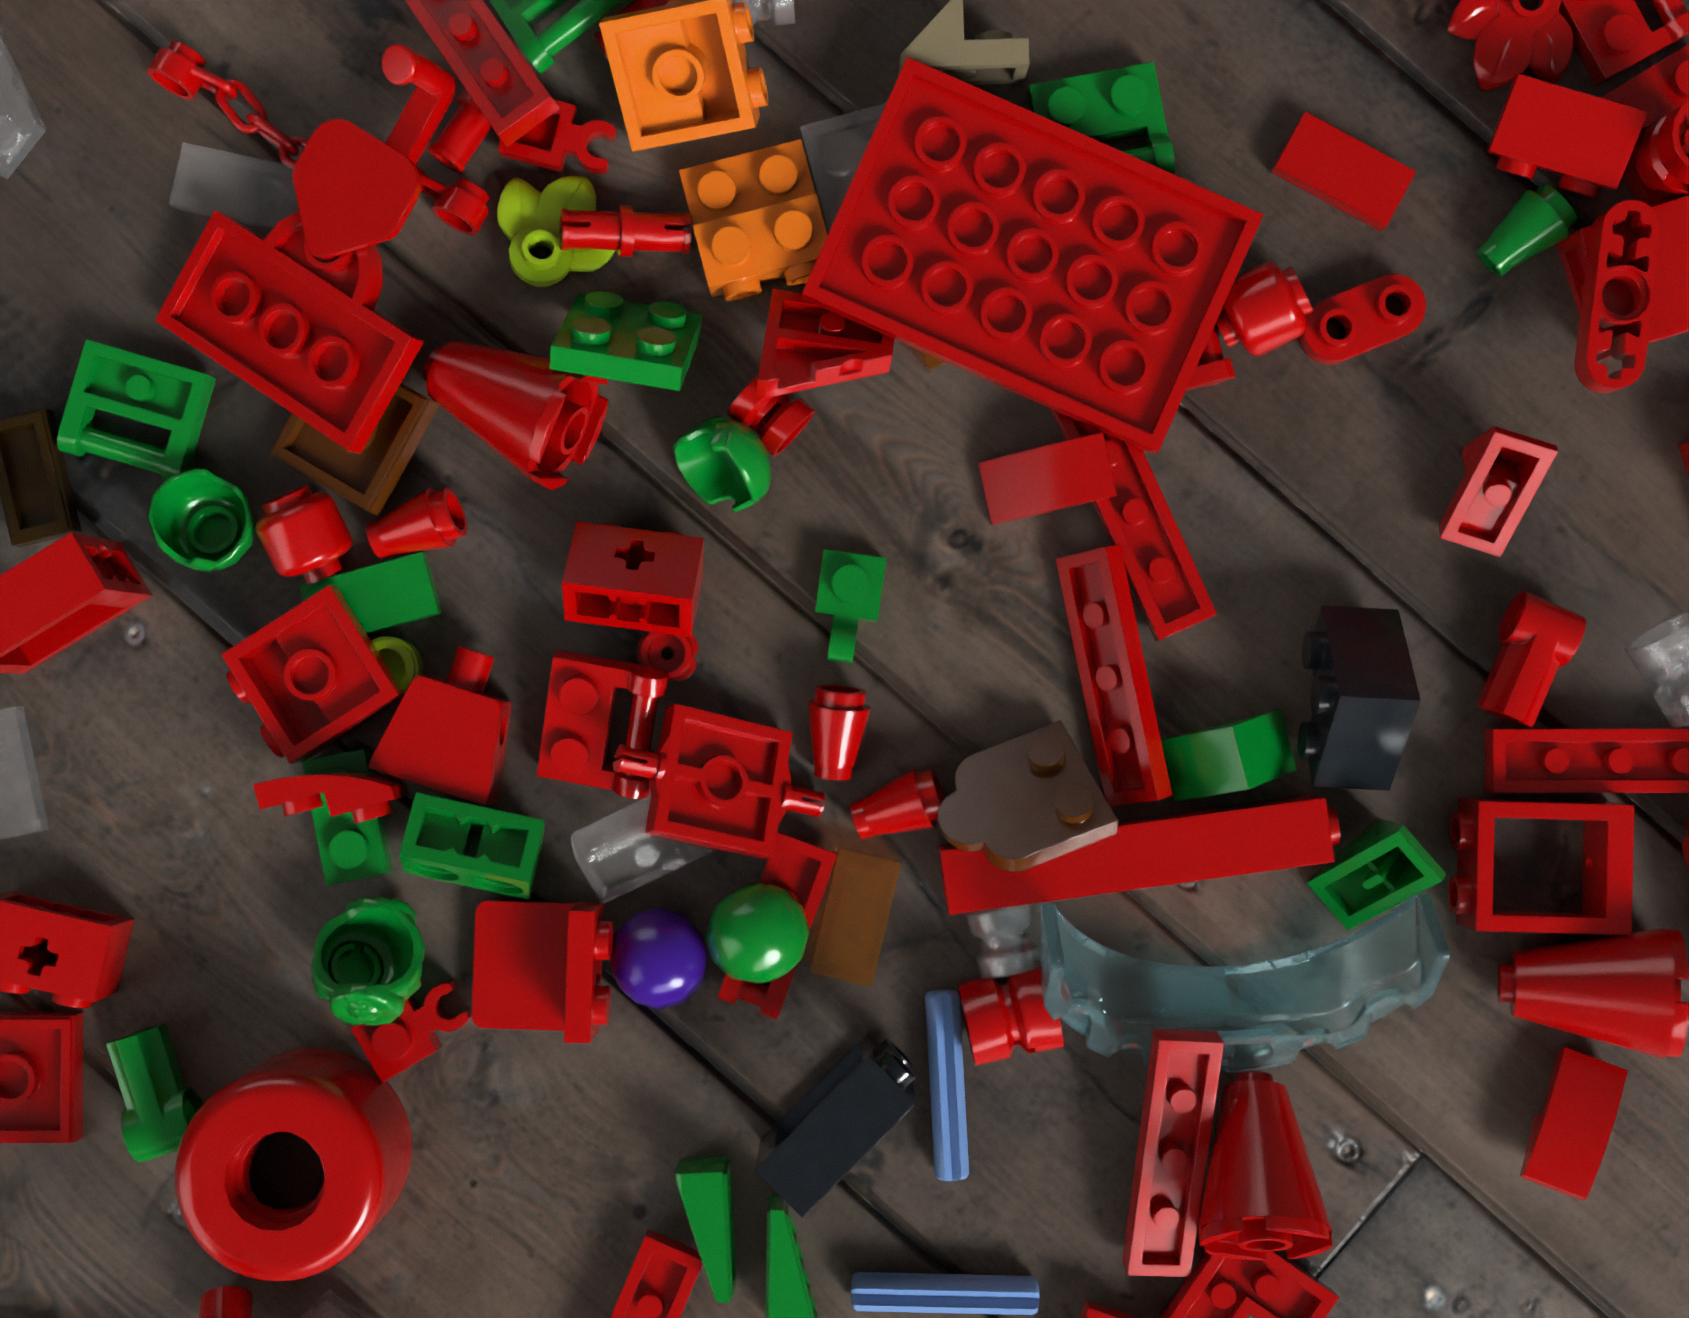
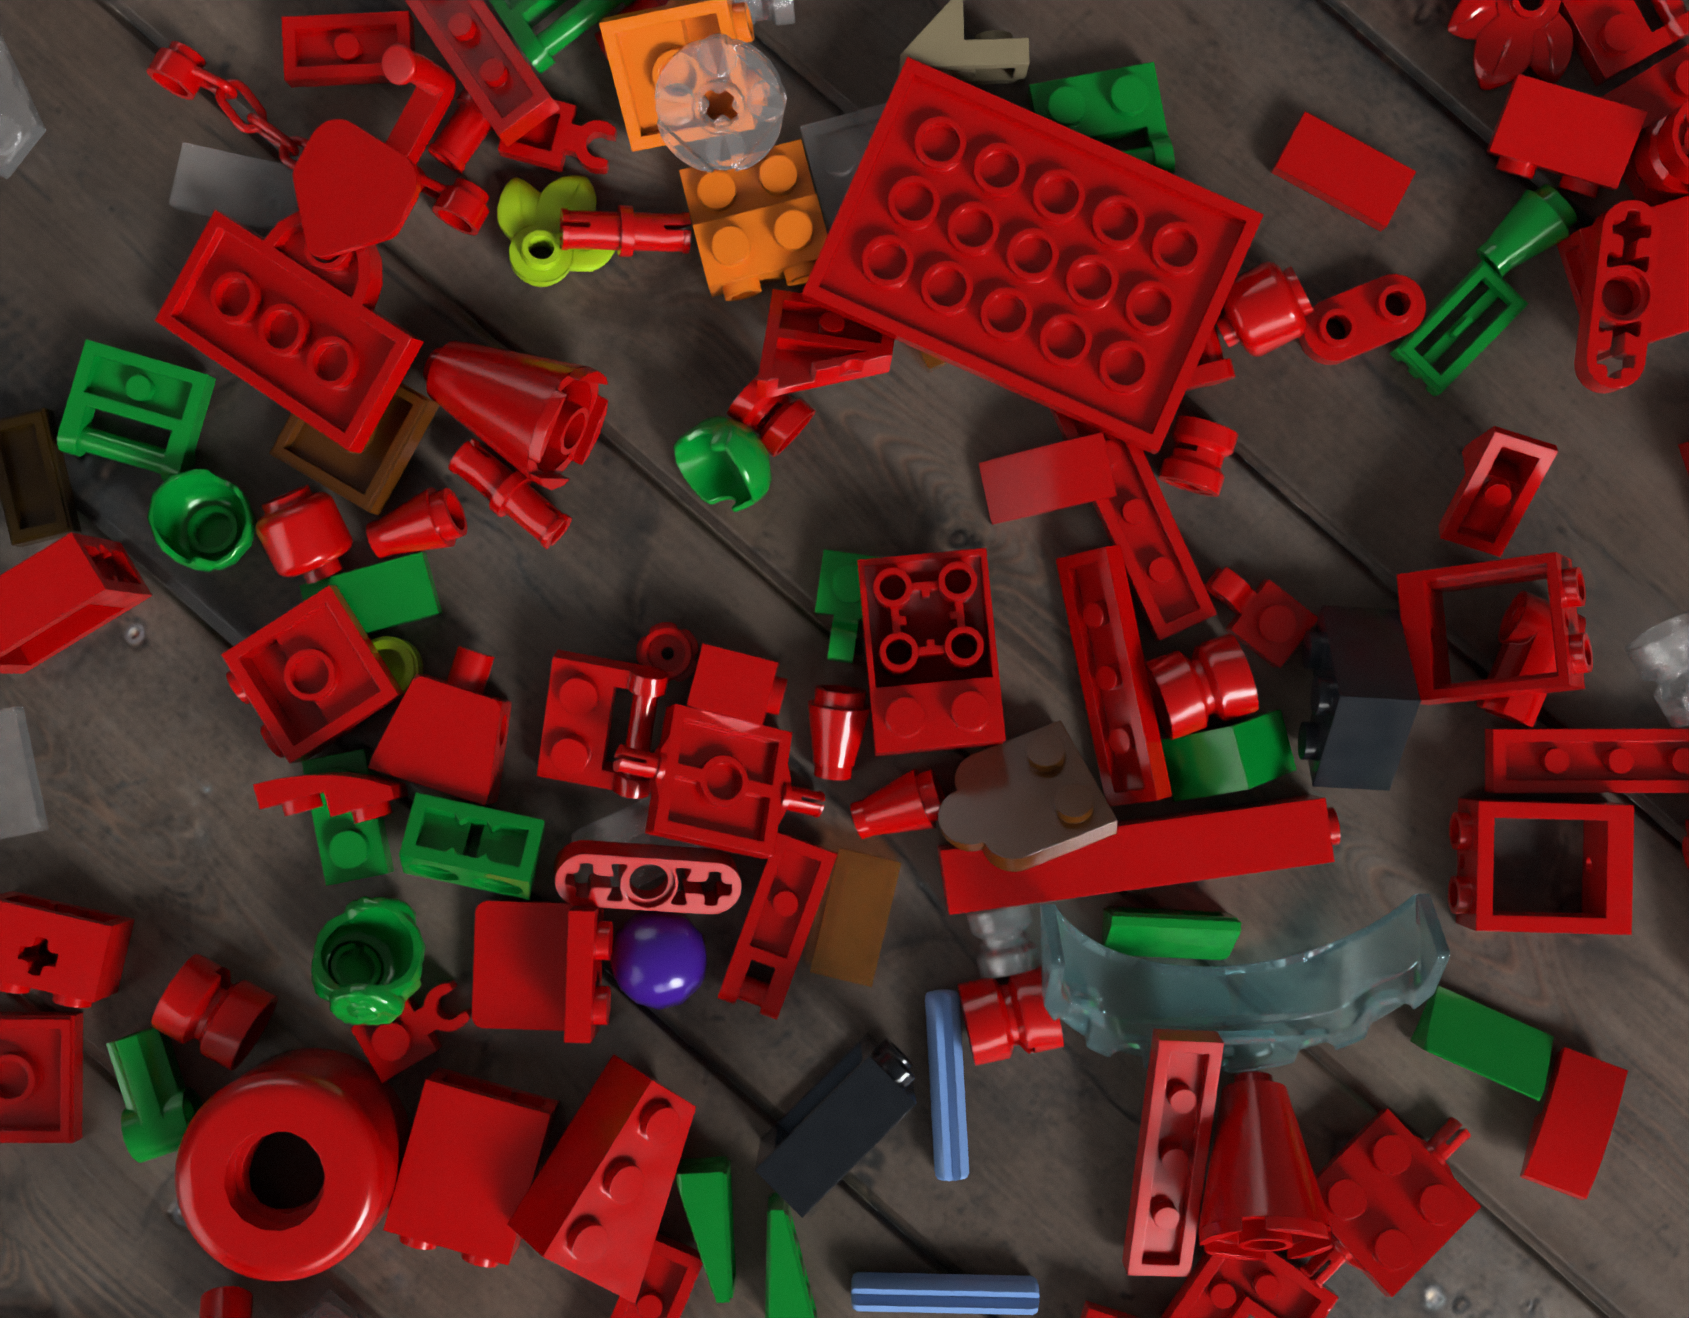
green plate [550,291,703,391] -> none
red brick [562,521,704,637] -> none
green hair [705,883,810,984] -> none
green slope [1307,818,1446,931] -> none
red cone [1497,928,1689,1059] -> none
none -> red wheel [151,953,278,1070]
none -> red plate [281,11,416,88]
none -> red brick [383,1067,560,1268]
none -> red pin [448,438,572,549]
none -> red wedge [507,1054,696,1304]
none -> red beam [554,840,742,914]
none -> clear plate [654,33,787,172]
none -> red brick [687,643,788,725]
none -> red slope [857,548,1006,757]
none -> green slope [1101,906,1241,960]
none -> red wheel [1145,633,1259,740]
none -> red wheel [1158,416,1239,497]
none -> red plate [1204,567,1318,668]
none -> red plate [1300,1108,1481,1297]
none -> green tile [1389,260,1529,397]
none -> red window [1396,552,1593,705]
none -> green slope [1410,984,1554,1101]

